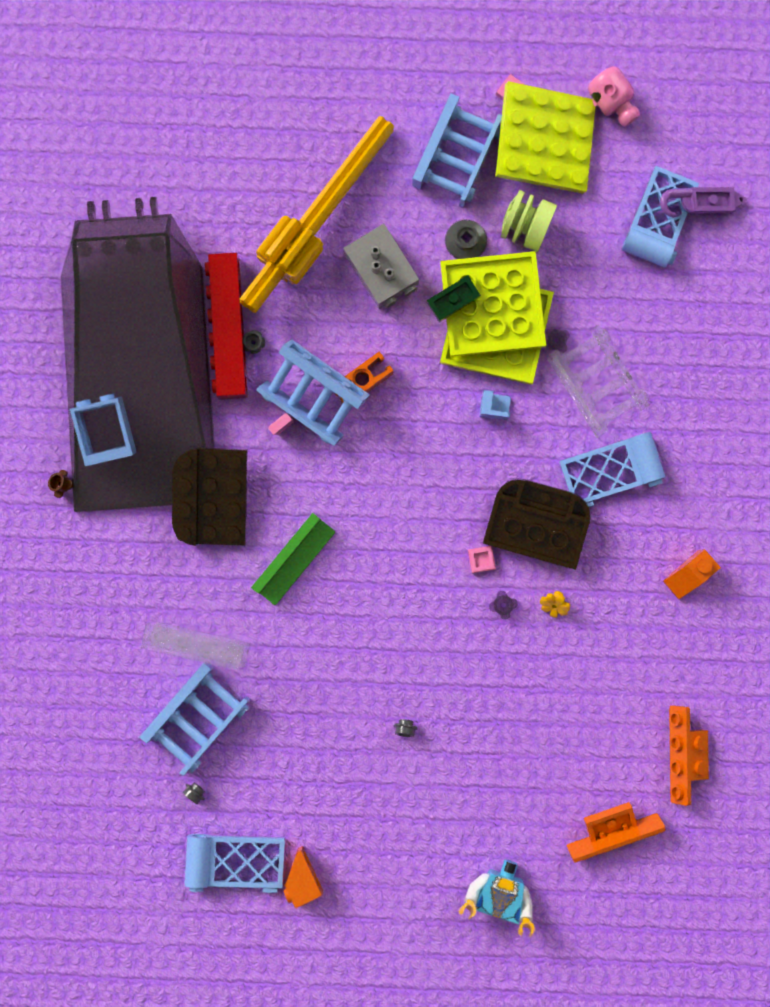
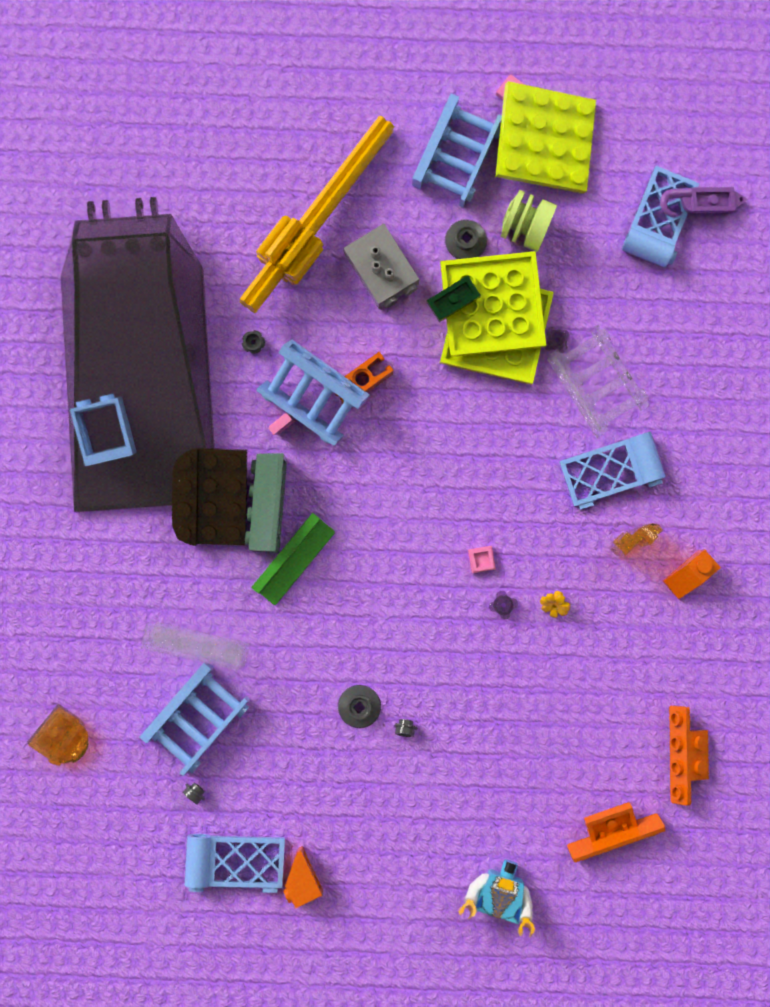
reddish brown plate [48,470,73,498] -> none
red brick [205,252,248,400] -> none
light blue panel [479,390,511,420] -> none
dark brown plate [483,478,590,570] -> none
bright pink piece [588,66,640,127] -> none
none -> clear yellow slope [27,704,88,765]
none -> sand green slope [245,453,287,553]
none -> dark grey piece [338,685,381,728]
none -> clear yellow slope [611,523,663,556]

